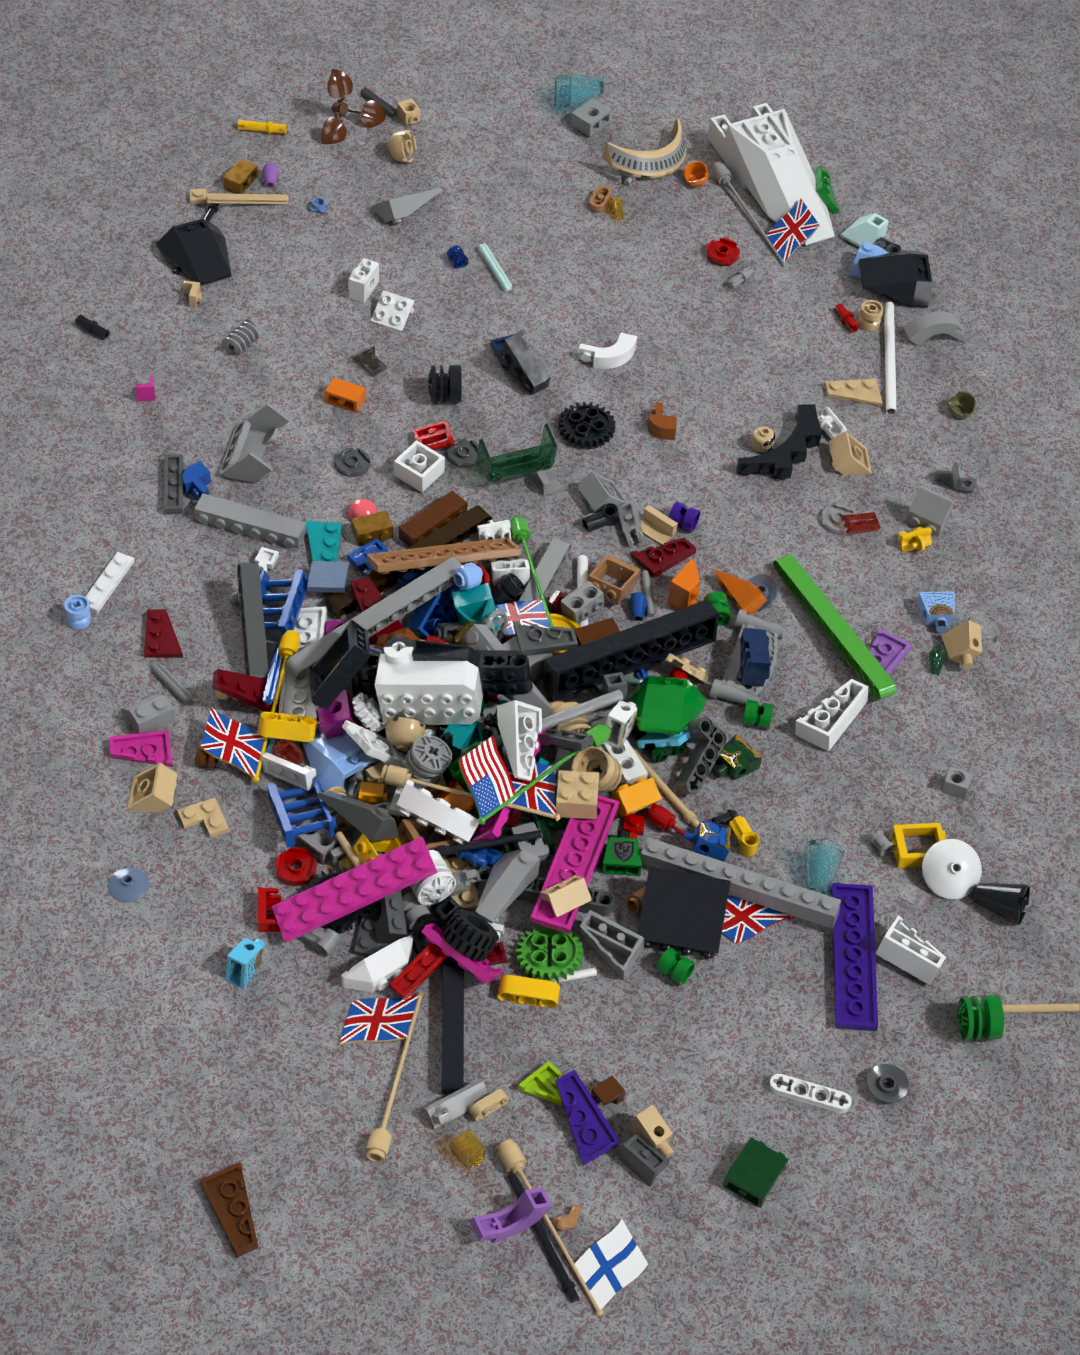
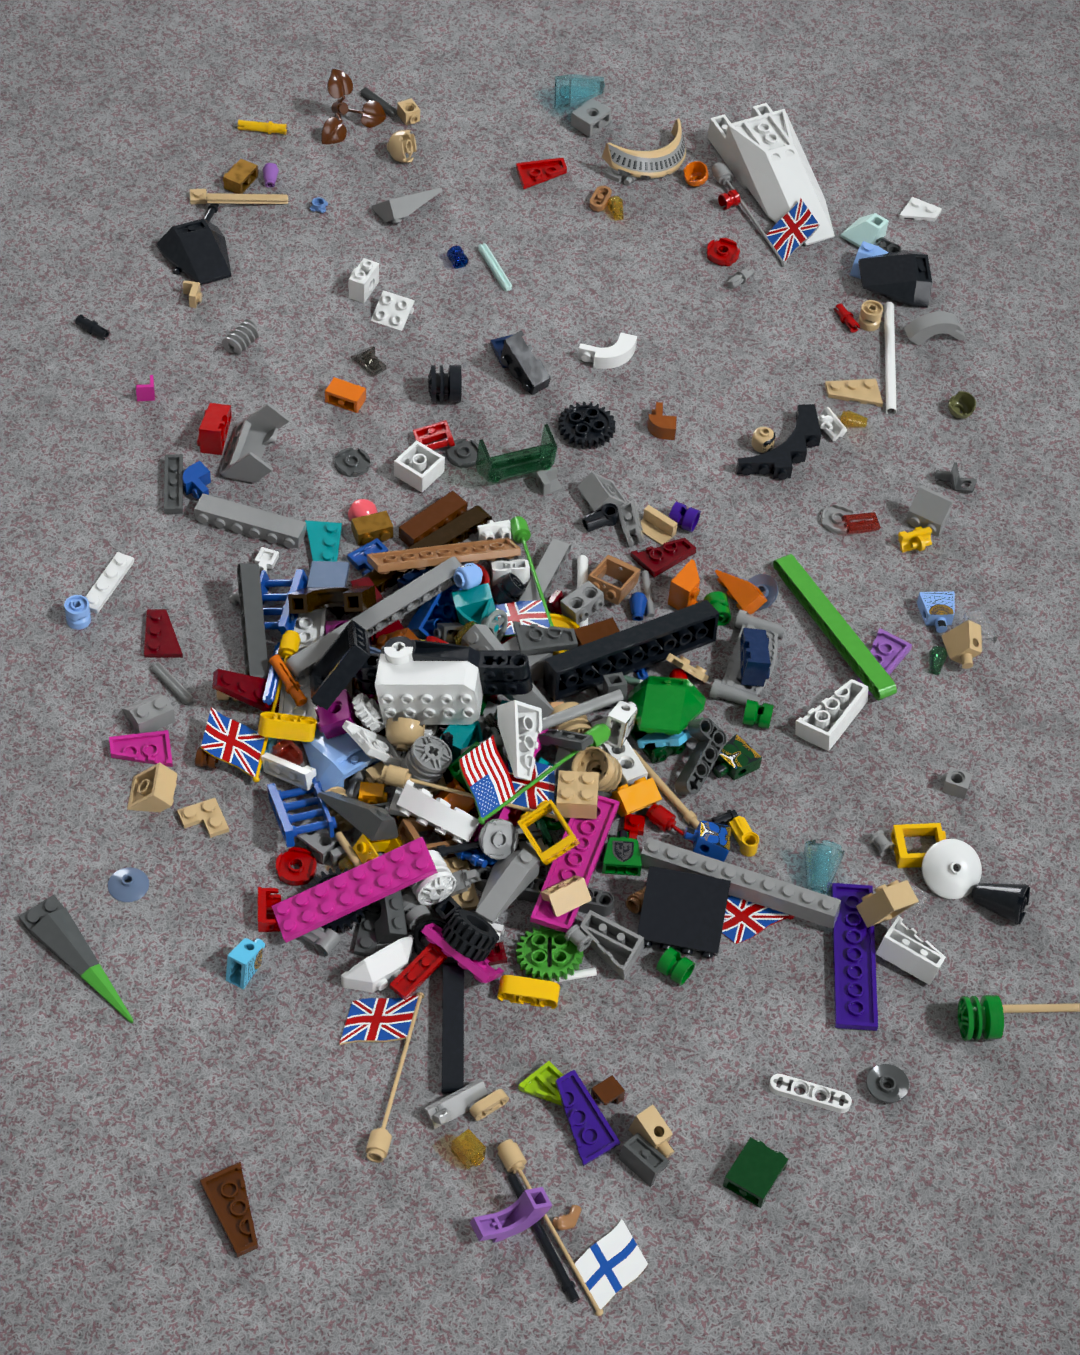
green wing [815,165,839,214] -> none
tan slope [829,431,872,475] -> none
none -> dark grey plate [19,895,133,1023]
none -> red wedge [197,403,232,455]
none -> orange pin [269,654,308,707]
none -> dark brown arch [288,585,376,614]
none -> light grey tile [479,818,519,860]
none -> red wing [516,158,567,190]
none -> yellow window [517,800,580,865]
none -> light grey bush [564,924,592,952]
none -> red wheel [718,189,741,210]
none -> clear yellow cone [840,410,868,428]
none -> tan piece [856,880,919,928]
none -> white wing [899,197,942,222]

